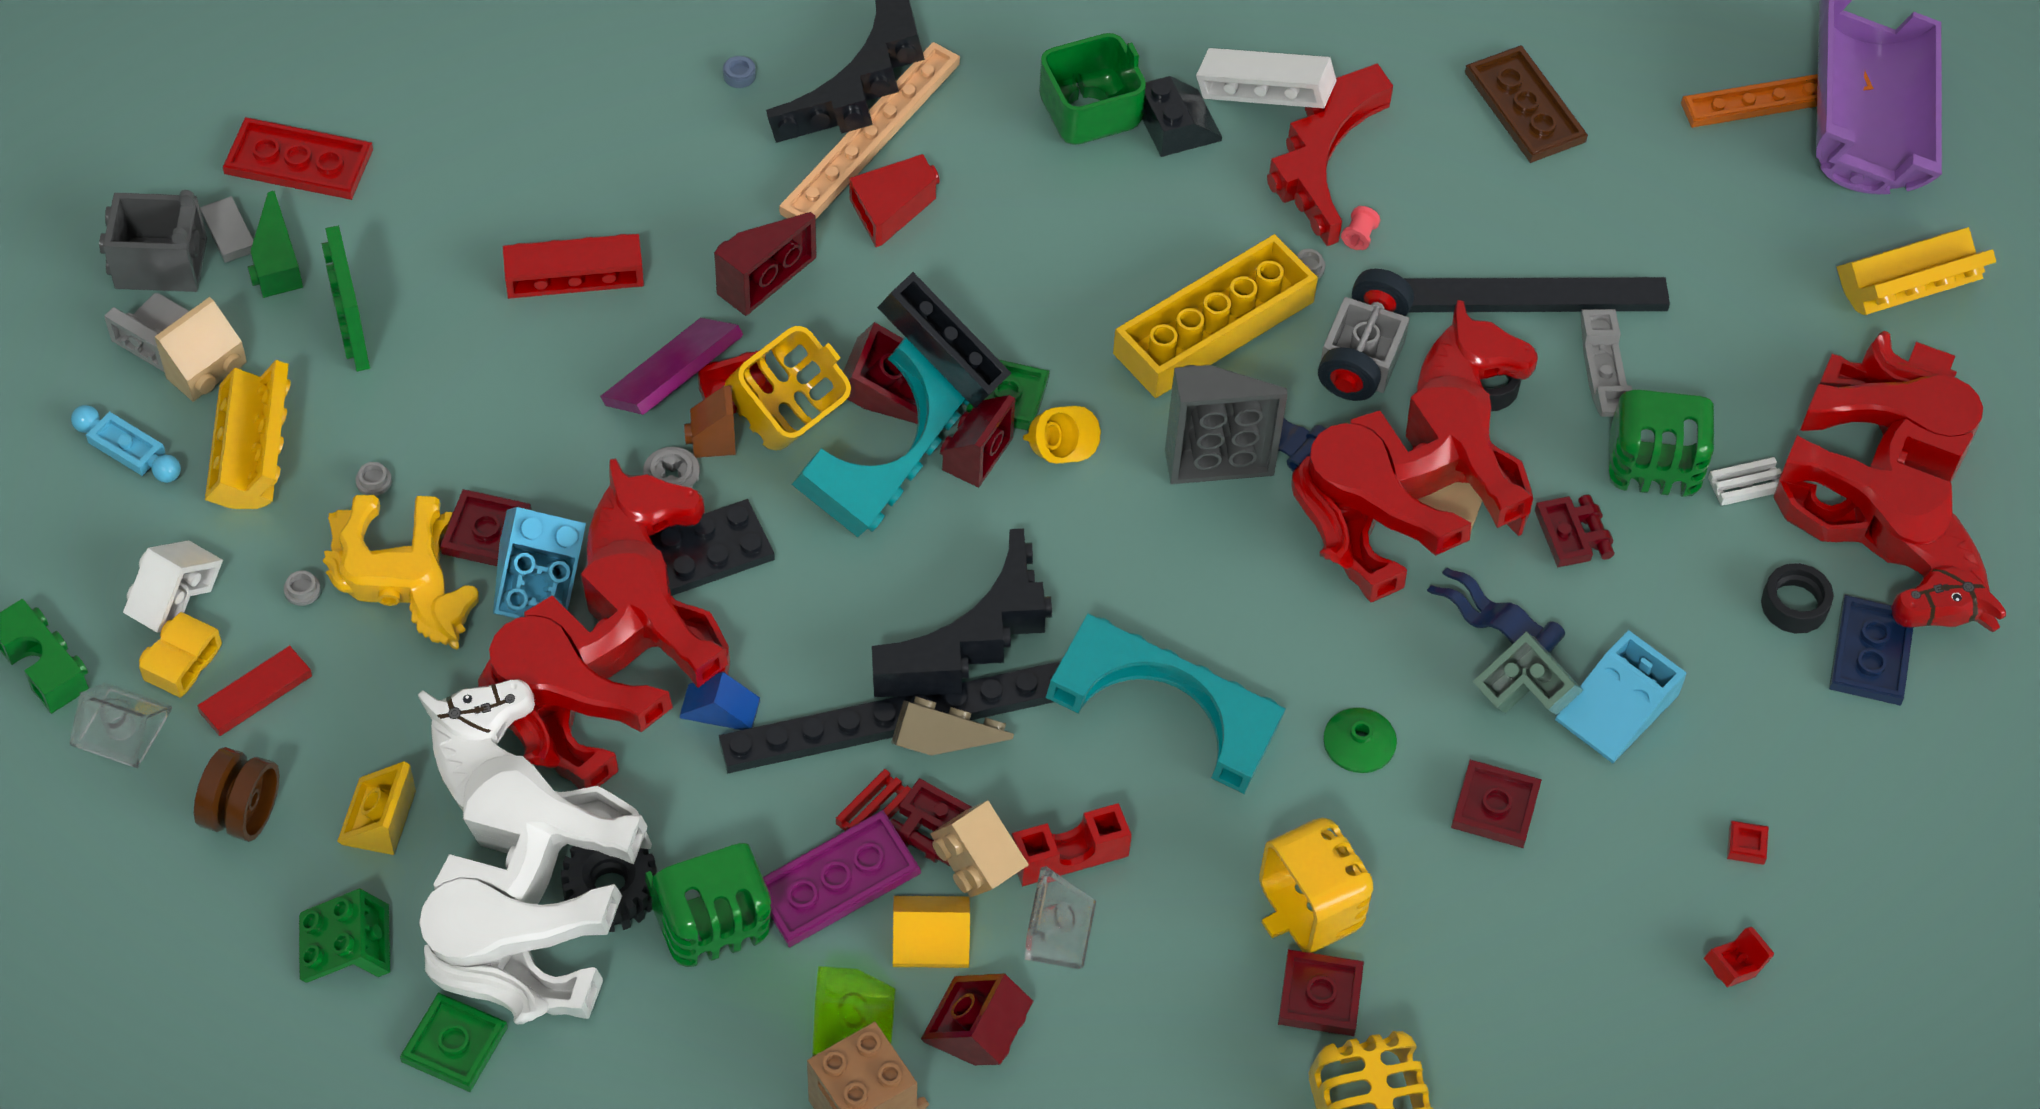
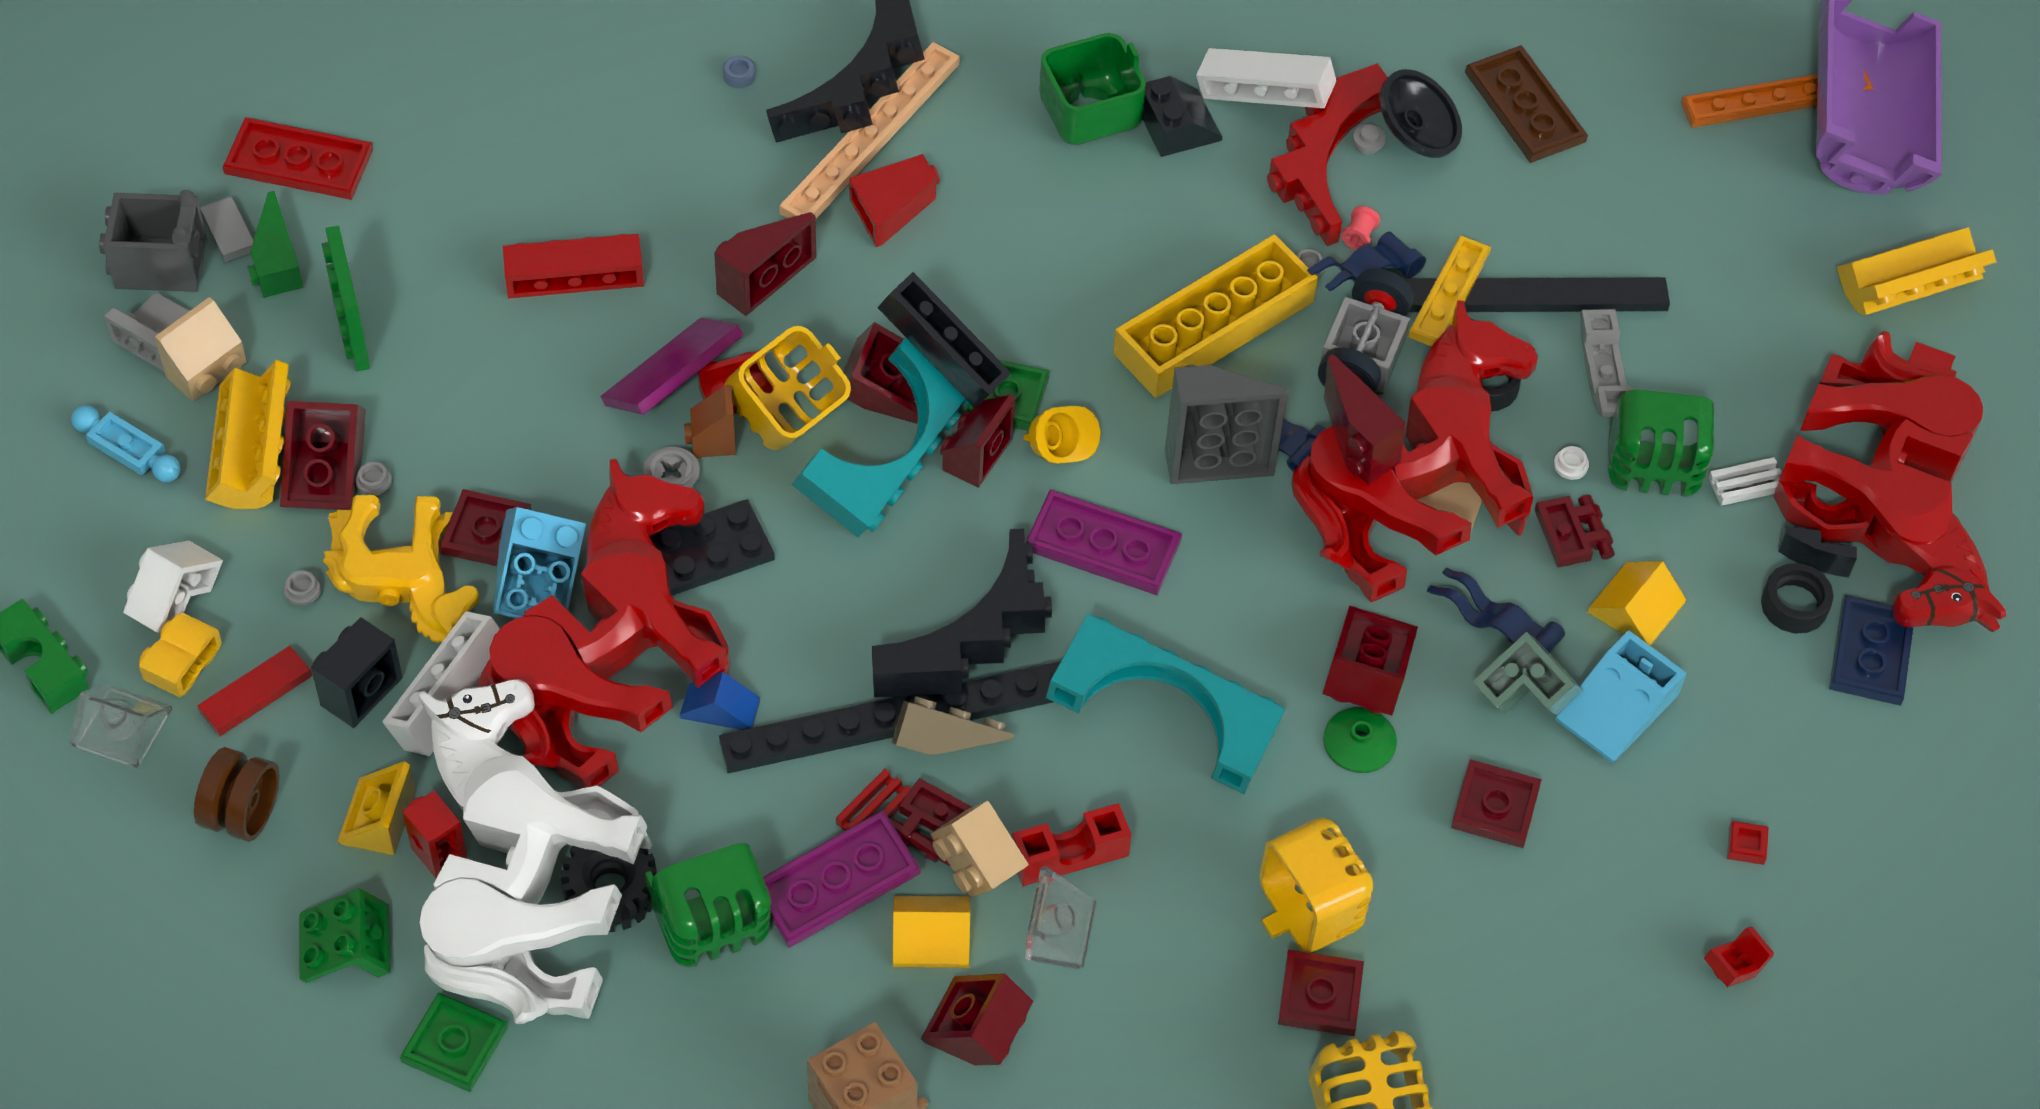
clear neon green slope [812,966,896,1057] -> none
none -> dark red slope [280,401,366,510]
none -> black brick [311,617,403,728]
none -> white brick [382,611,500,756]
none -> red brick [402,790,468,879]
none -> magenta tile [1025,489,1182,596]
none -> dark blue flag [1307,231,1426,291]
none -> dark red slope [1322,606,1418,716]
none -> dark red slope [1324,354,1406,485]
none -> light grey plate [1353,124,1386,155]
none -> black dish [1380,69,1462,158]
none -> yellow tile [1408,235,1491,347]
none -> white plate [1554,446,1589,480]
none -> yellow slope [1587,561,1686,646]
none -> black slope [1778,527,1857,578]

